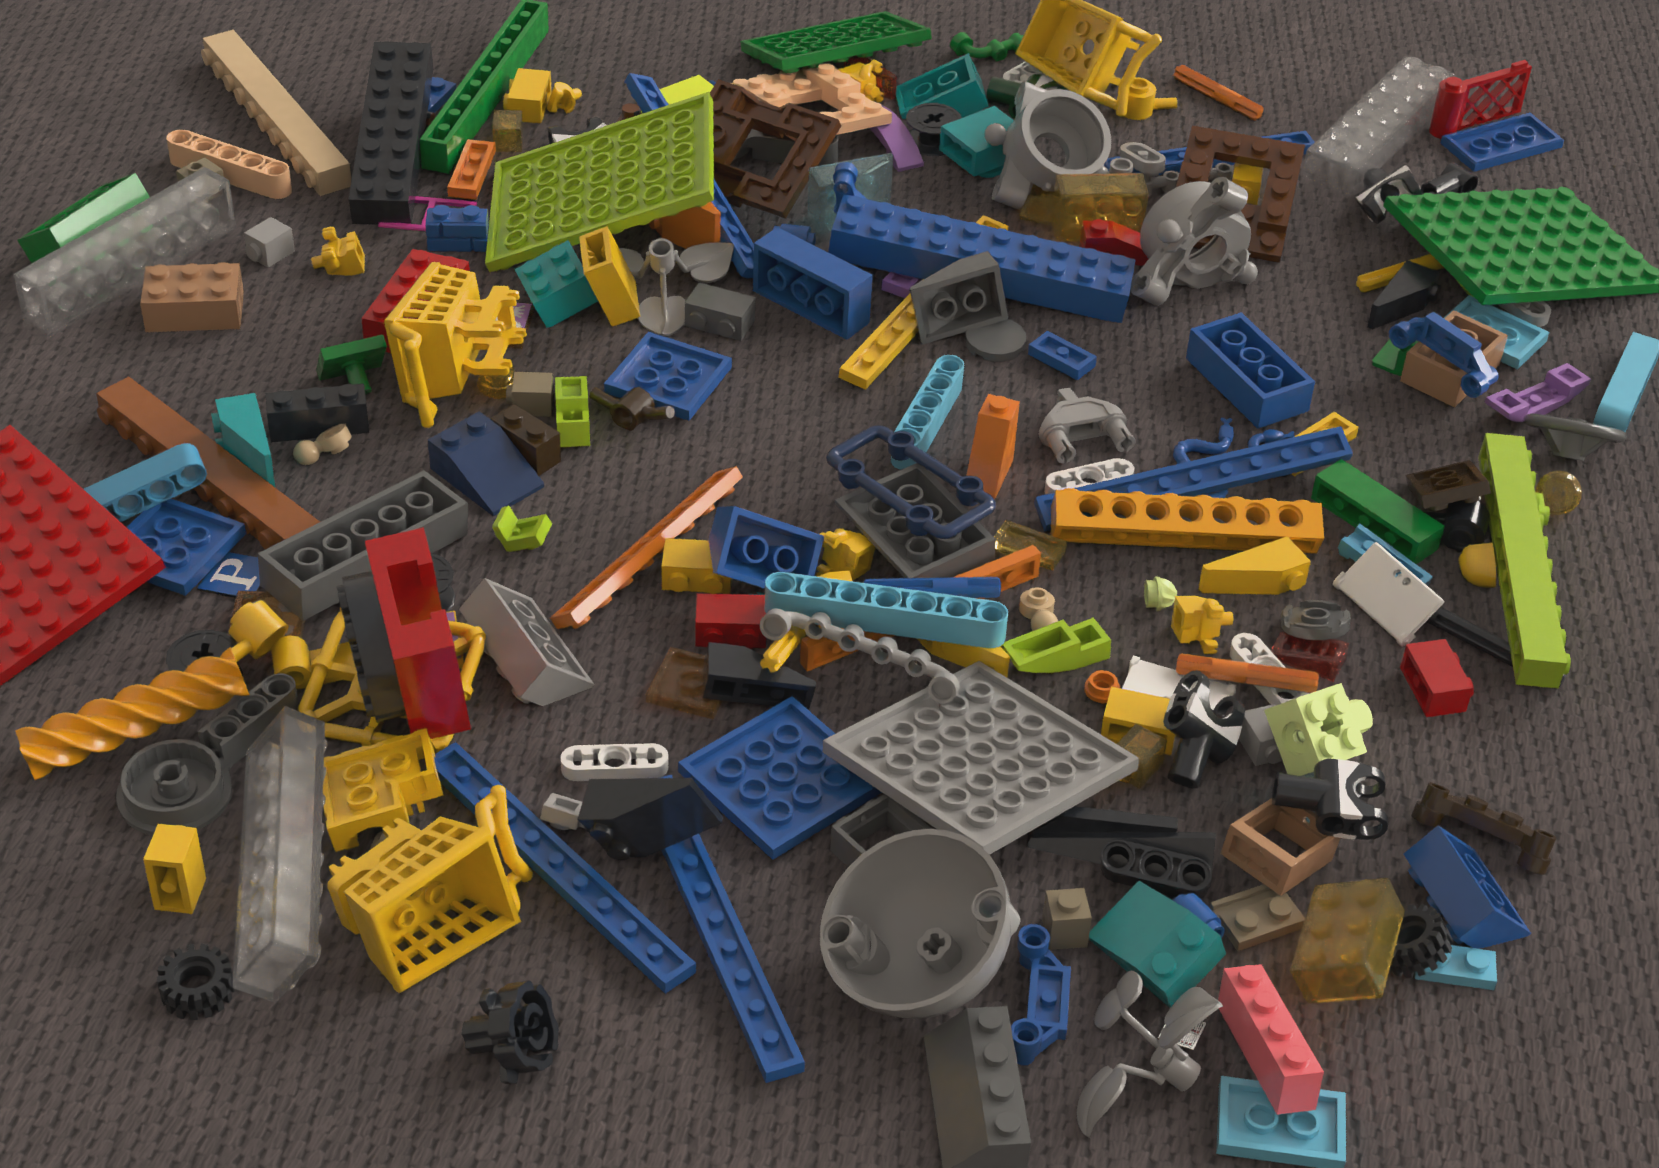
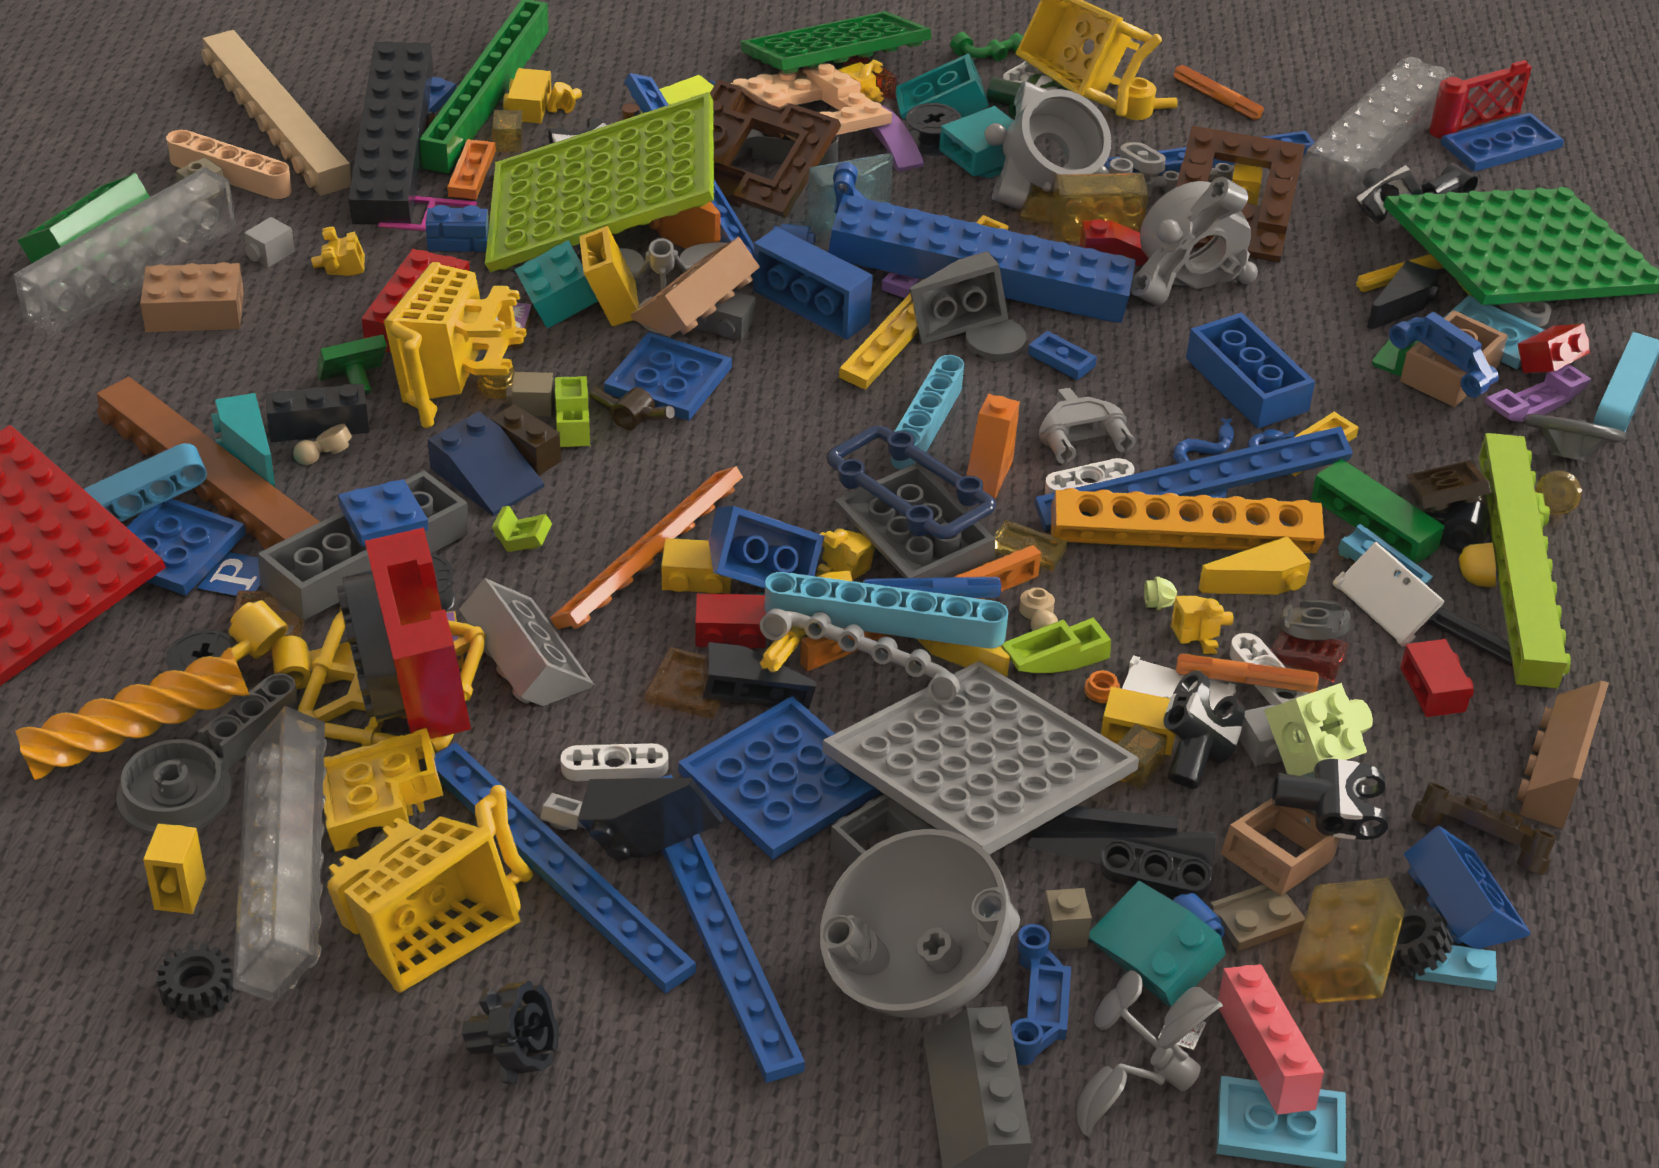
none -> blue plate [338,479,428,546]
none -> medium nougat slope [630,237,760,336]
none -> medium nougat slope [1516,681,1609,829]
none -> red brick [1517,324,1590,373]

